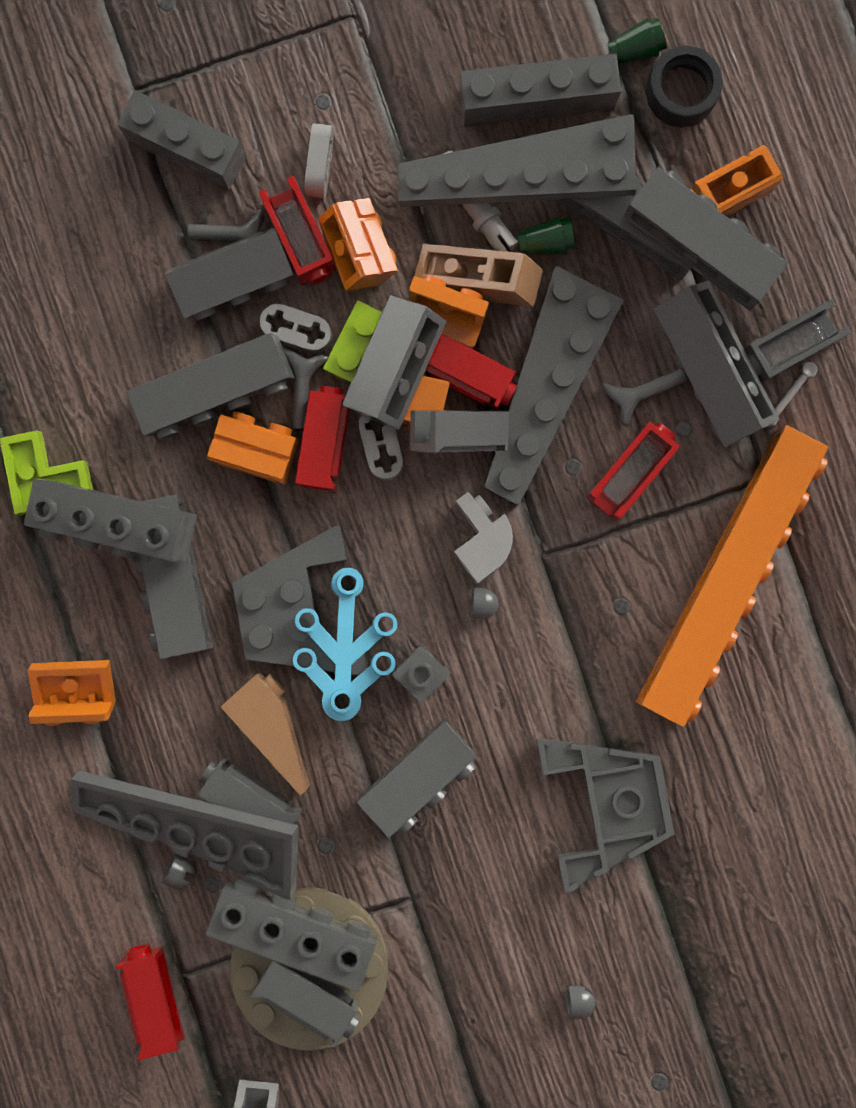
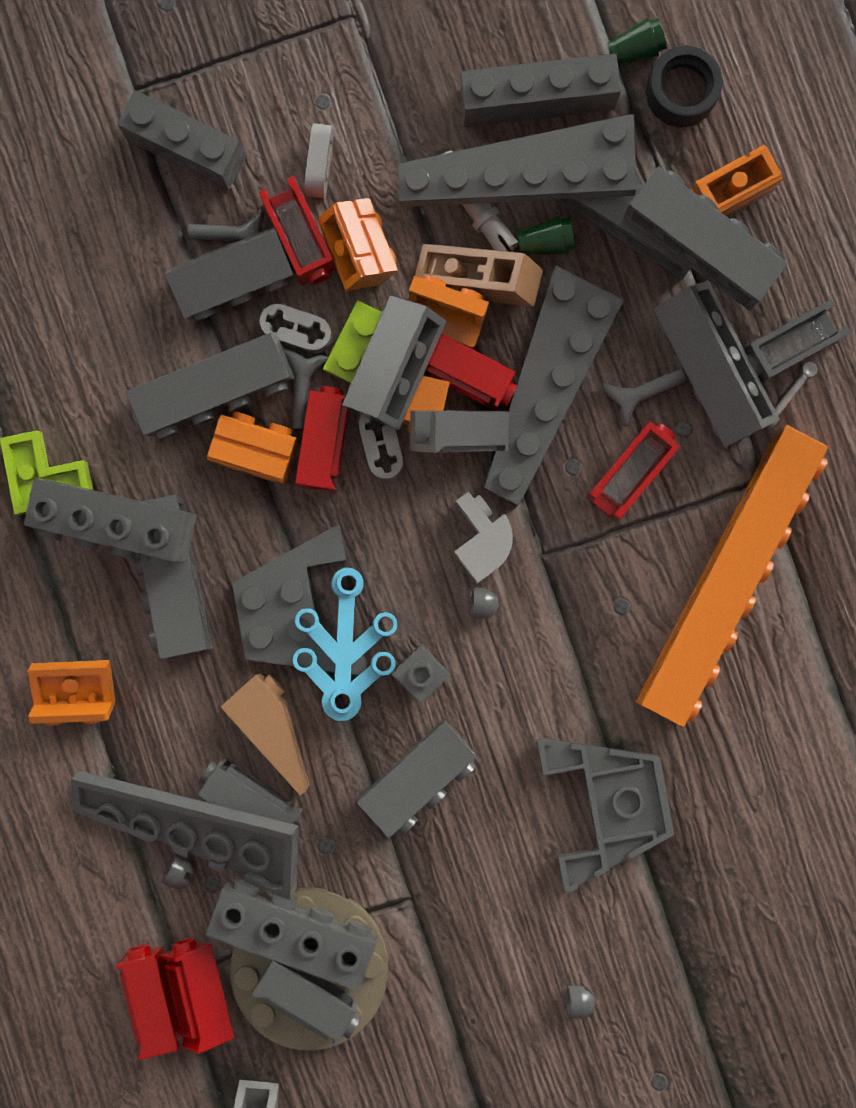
none -> red window [160,938,234,1054]

